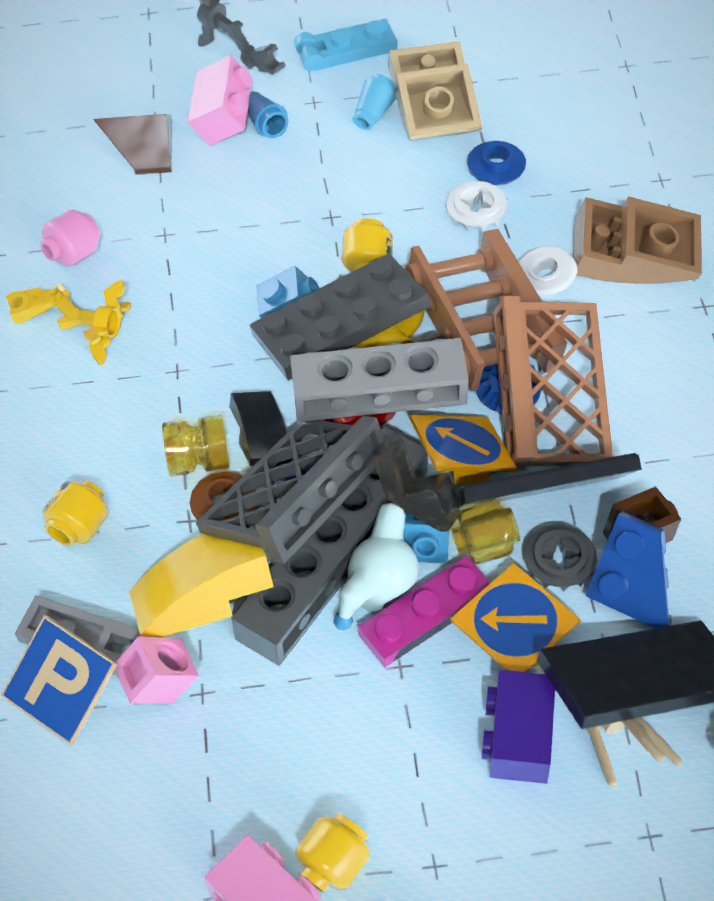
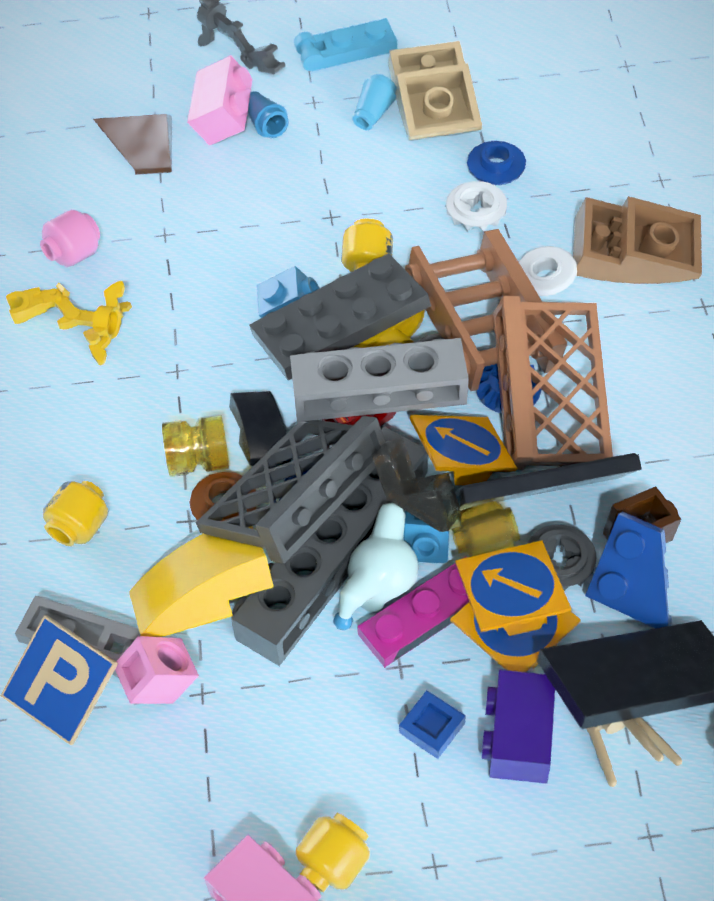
none -> blue plate [399,690,466,759]
none -> piece [455,540,571,636]

